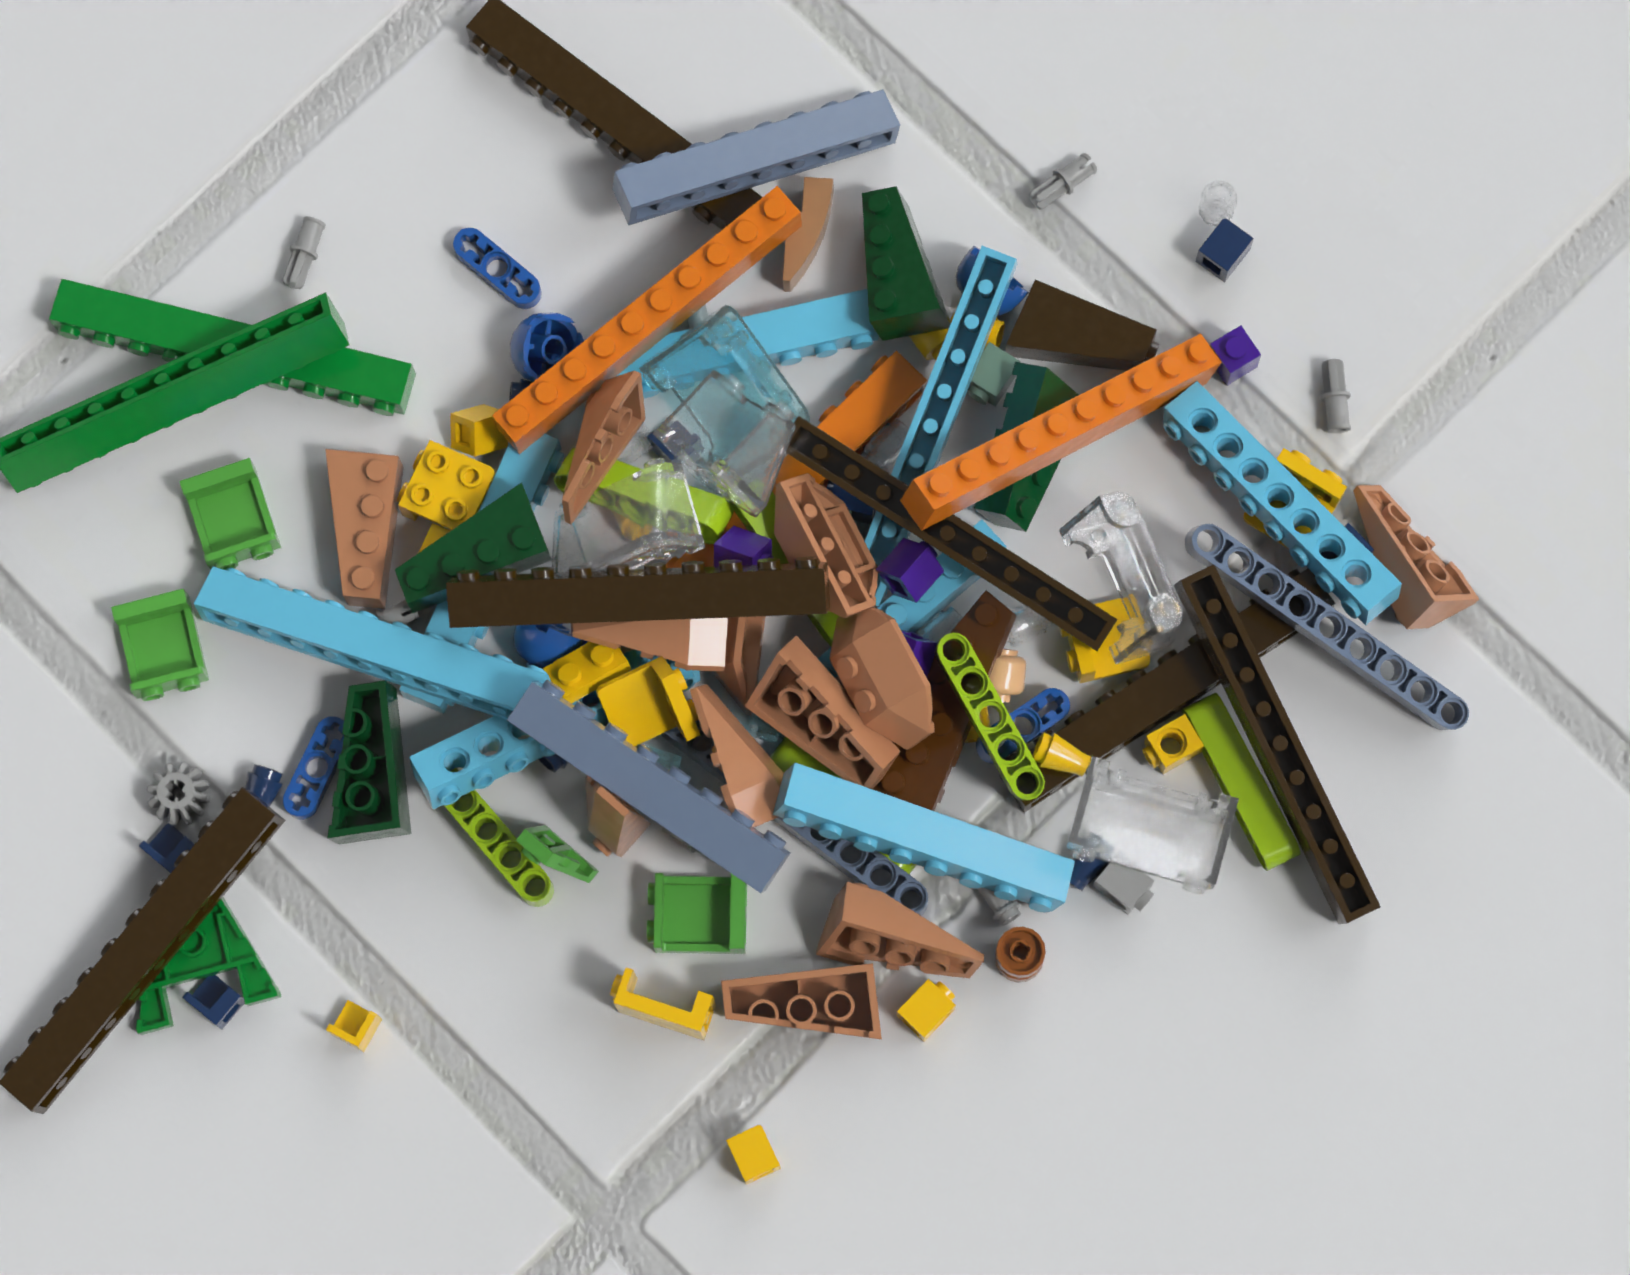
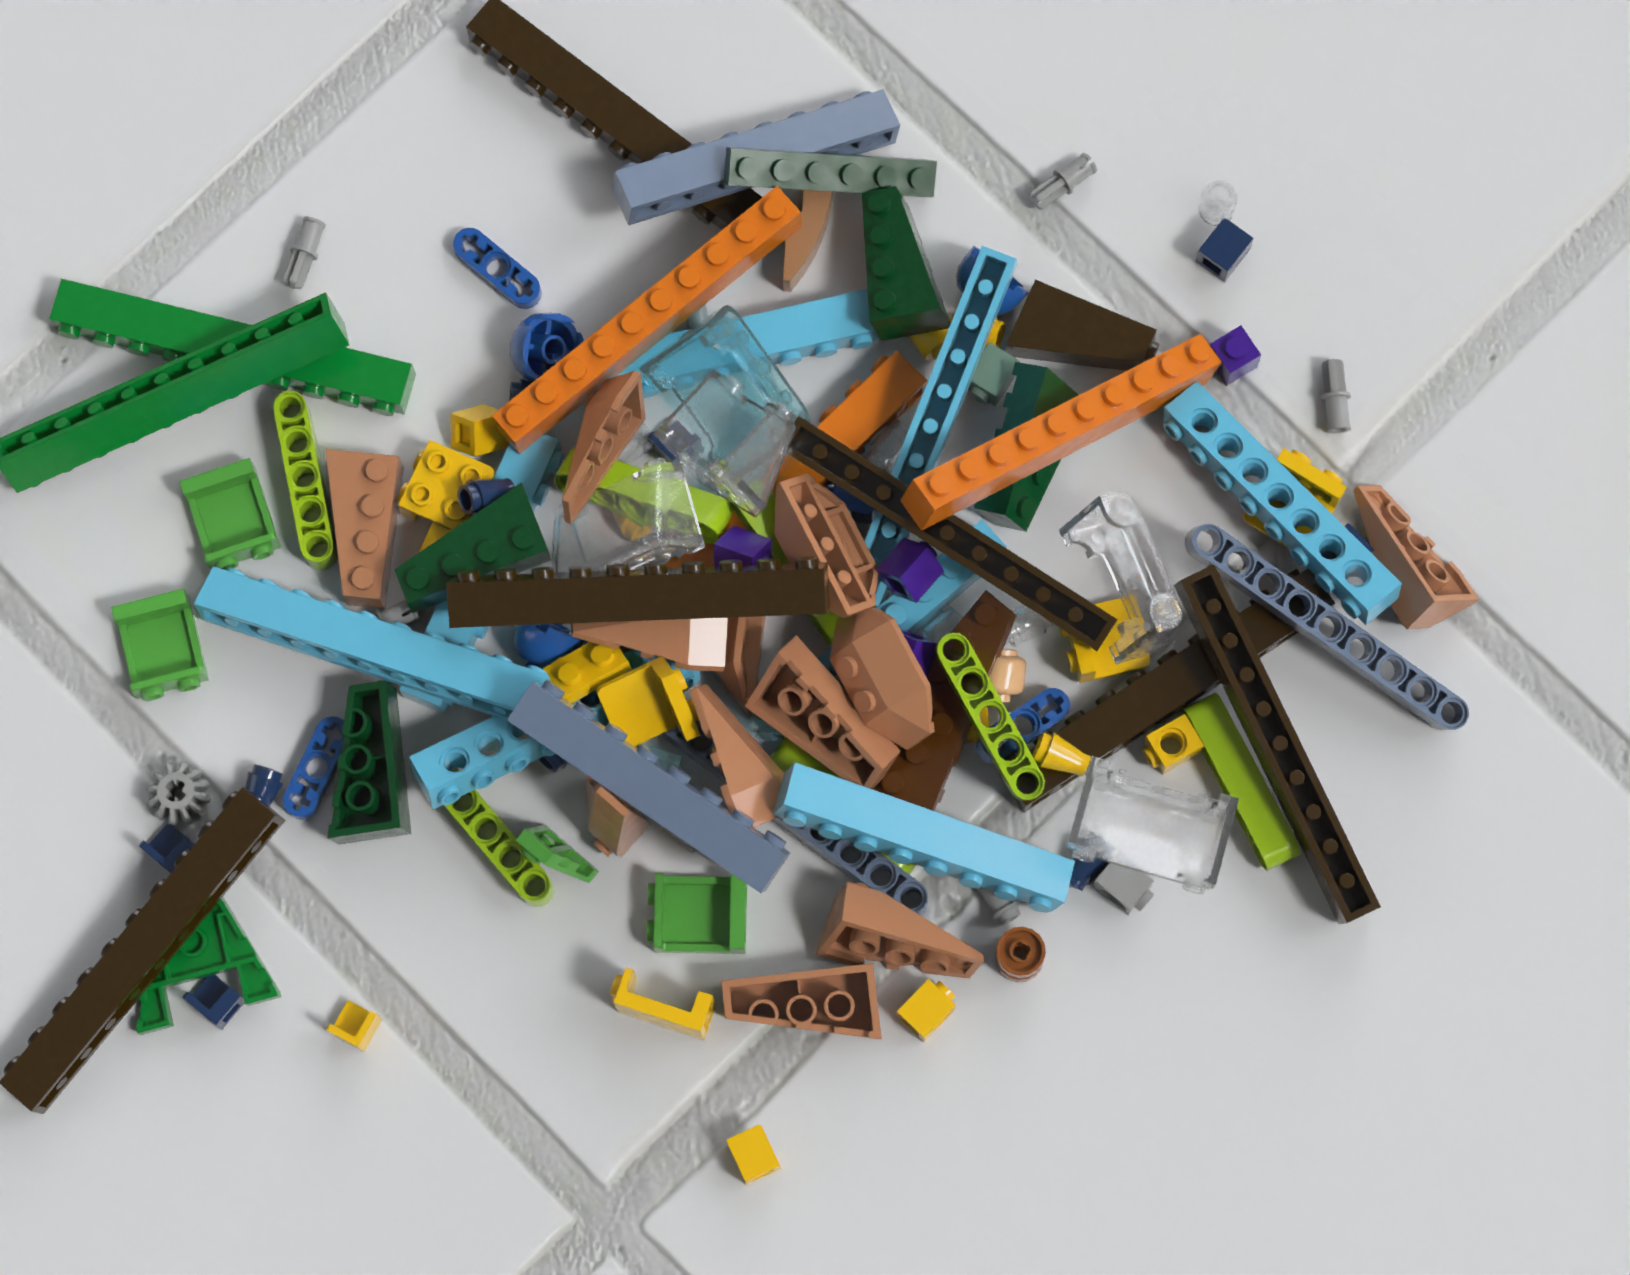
none -> lime beam [273,391,338,571]
none -> dark blue cone [457,478,515,515]
none -> plate [723,147,937,197]

